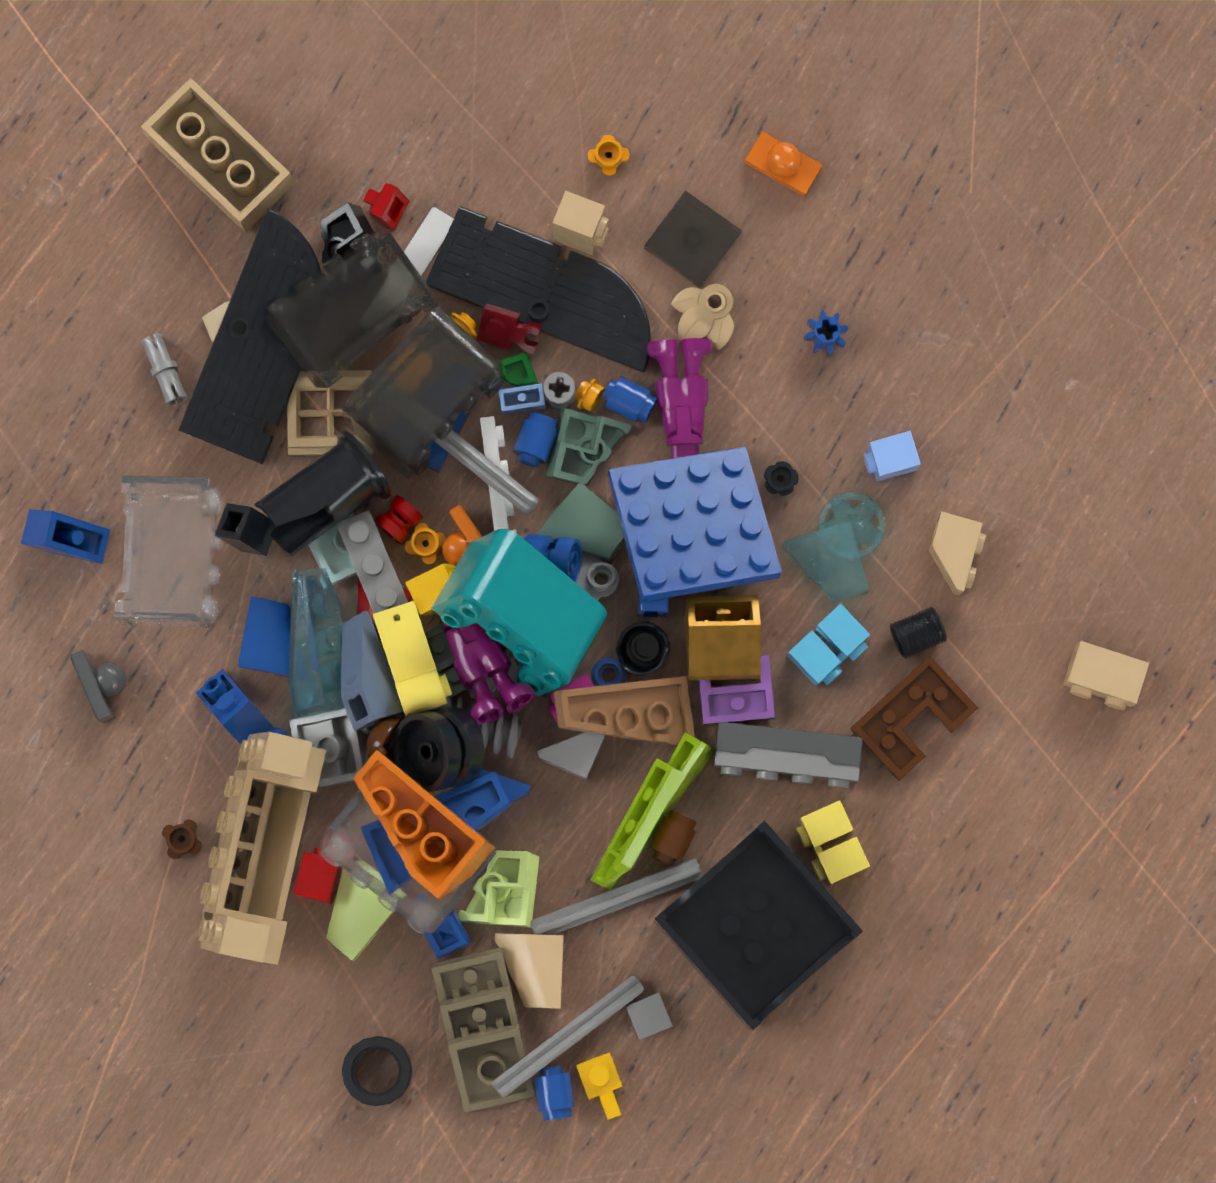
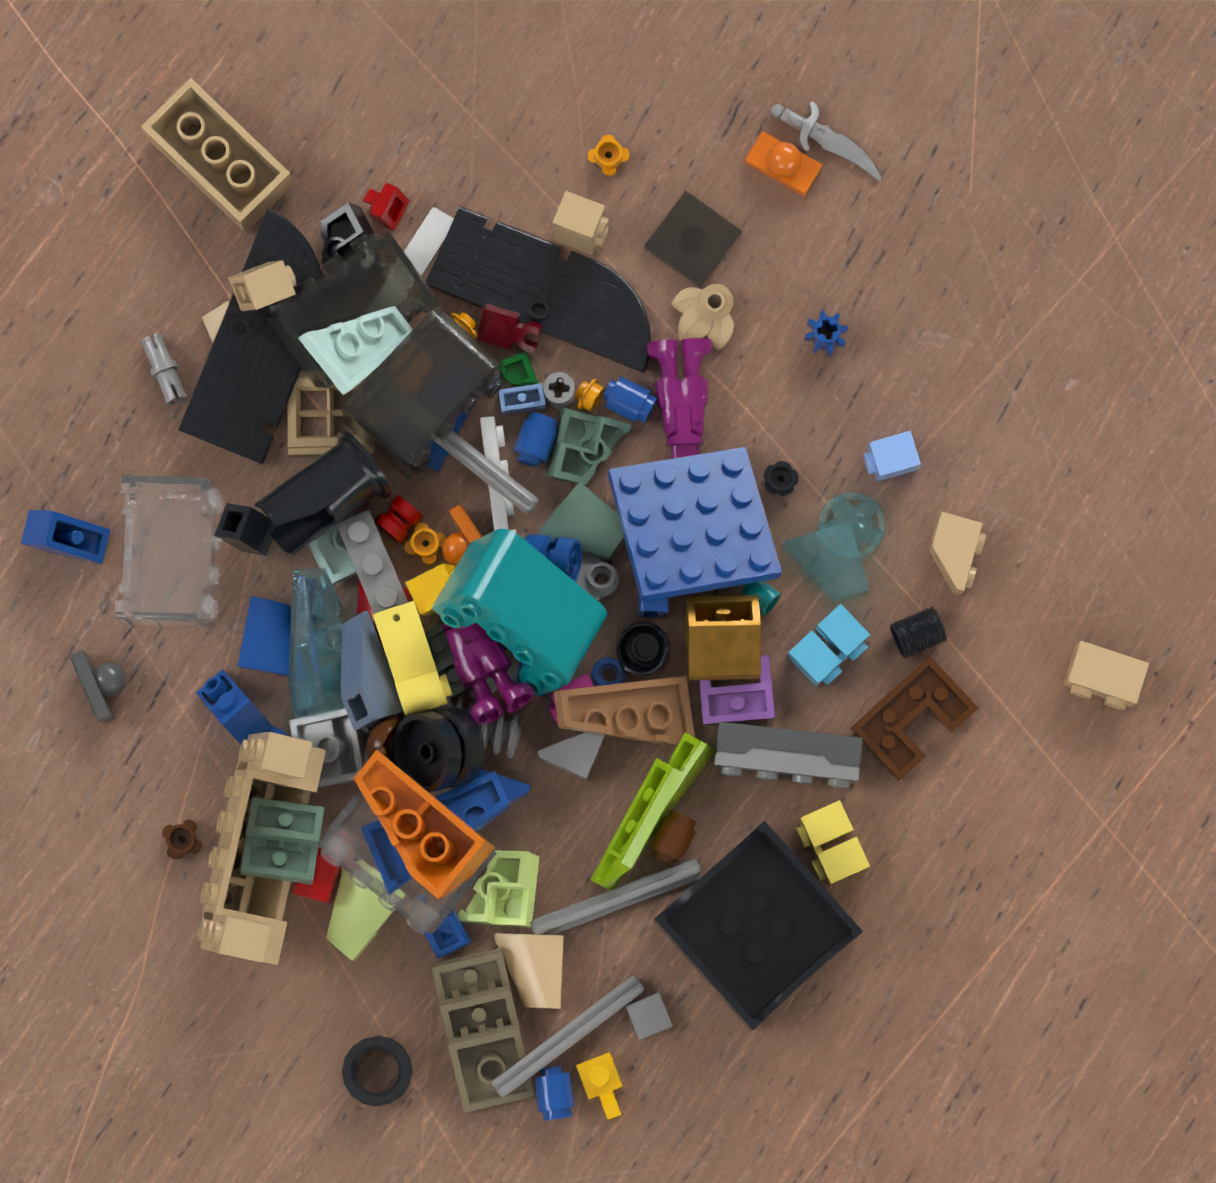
none -> tan brick [228,260,296,311]
none -> sand green slope [240,797,324,885]
none -> light aqua wing [298,306,416,395]
none -> teal hose [742,581,781,616]
none -> light grey piece [771,102,882,181]

